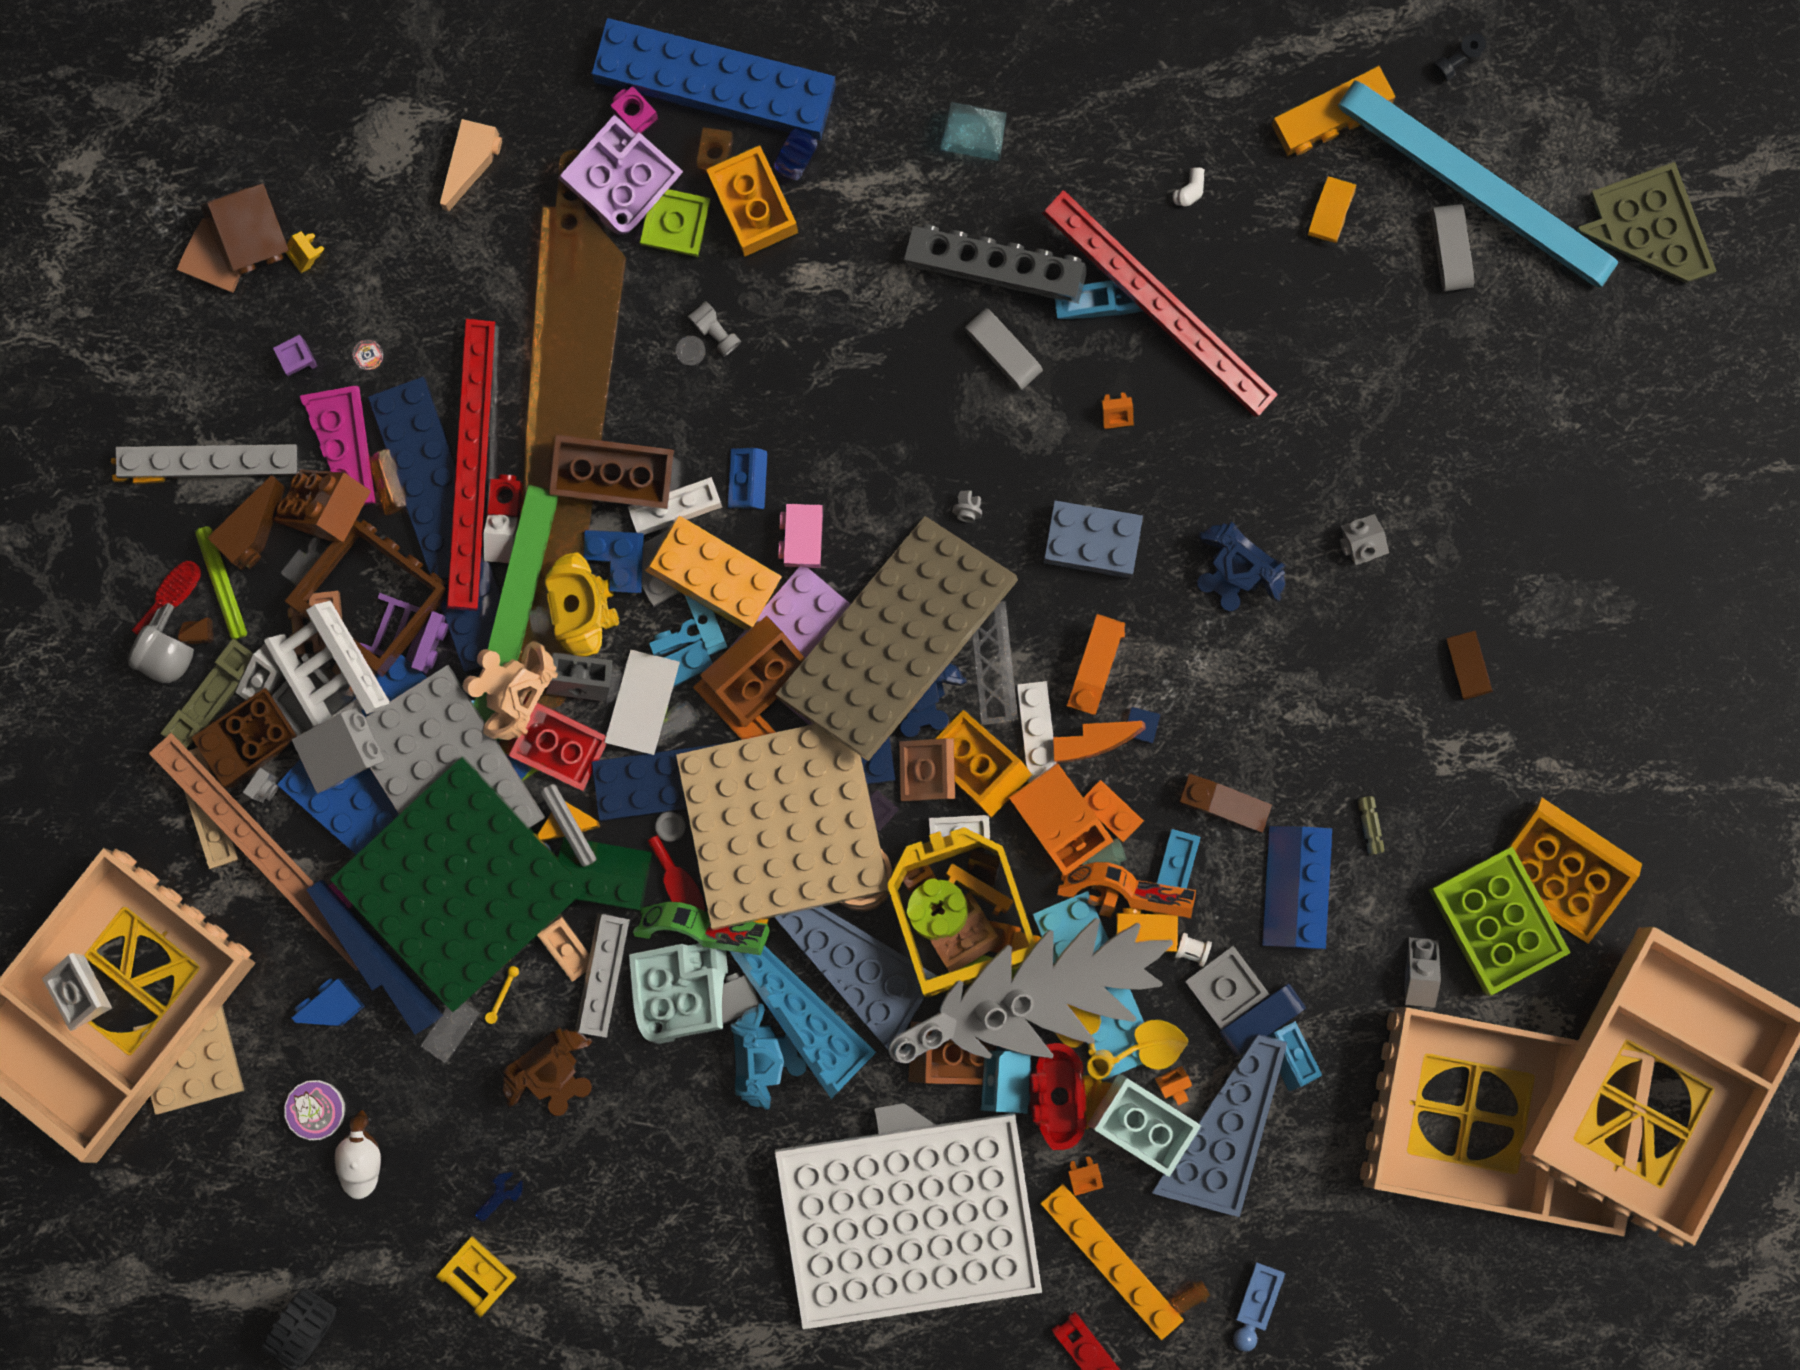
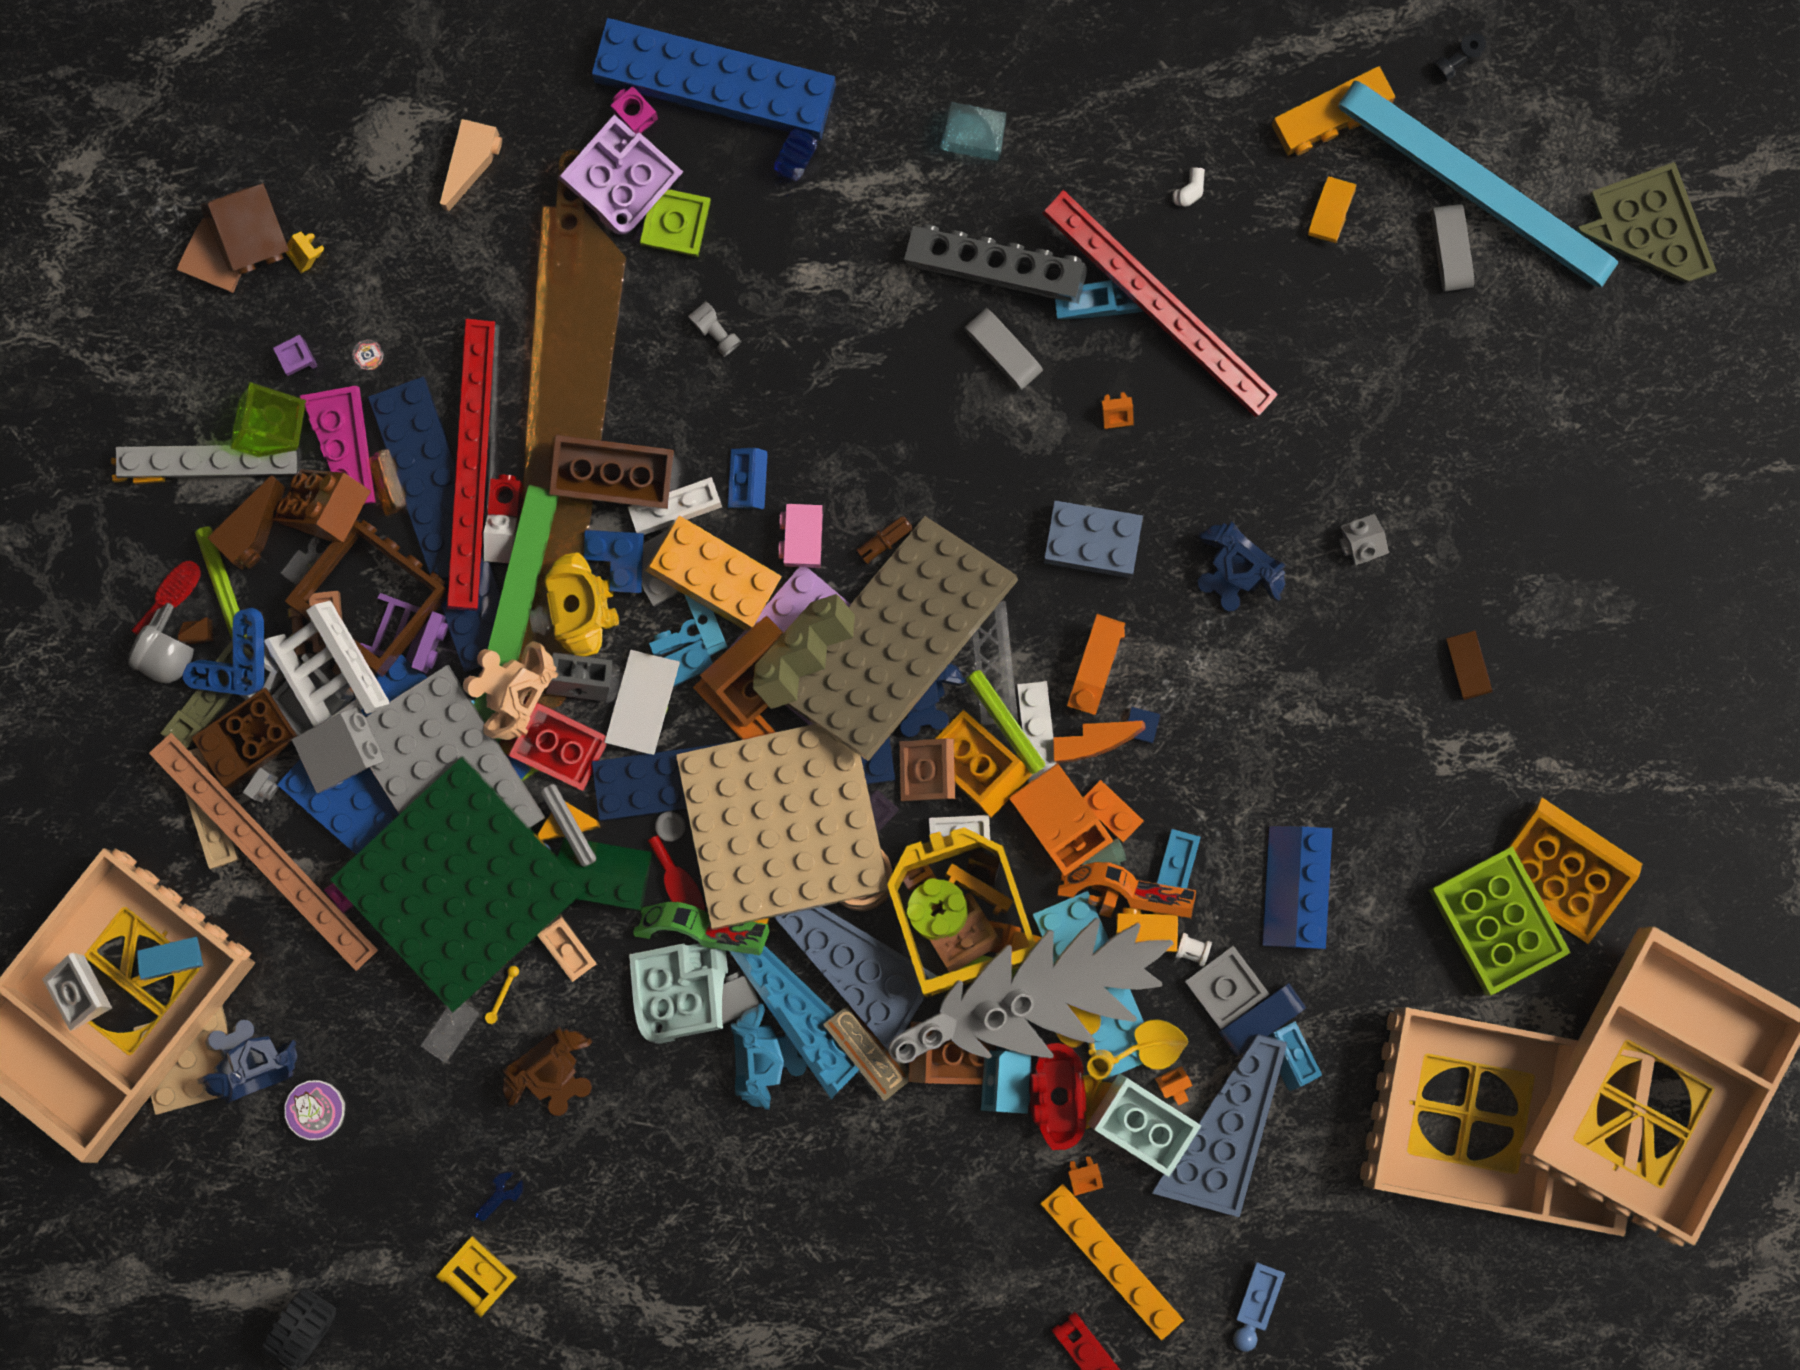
blue slope [292,978,365,1026] -> none
dark blue slope [306,879,444,1035] -> none
white hair [335,1110,381,1199] -> none
light grey plate [575,914,629,1038] -> none
clear cone [659,701,699,740] -> none
clear plate [676,336,706,366] -> none
clear orange brick [697,127,733,174] -> none
light orange slope [706,145,798,257] -> none
white plate [775,1113,1042,1329] -> none
light grey slope [875,1103,935,1134] -> none
light grey plate [952,490,982,522] -> none
clear orange pin [1170,1280,1211,1316] -> none
reddish brown slope [1178,774,1272,833] -> none
olive axle [1358,796,1385,855] -> none
light grey slope [1404,937,1441,1008] -> none
none -> dark azure slope [138,937,204,980]
none -> blue beam [182,608,264,695]
none -> dark blue piece [197,1020,297,1104]
none -> clear neon green slope [230,382,306,457]
none -> olive brick [753,594,855,709]
none -> sticker [823,1005,909,1101]
none -> reddish brown axle [856,516,912,564]
none -> lime axle [966,670,1046,774]

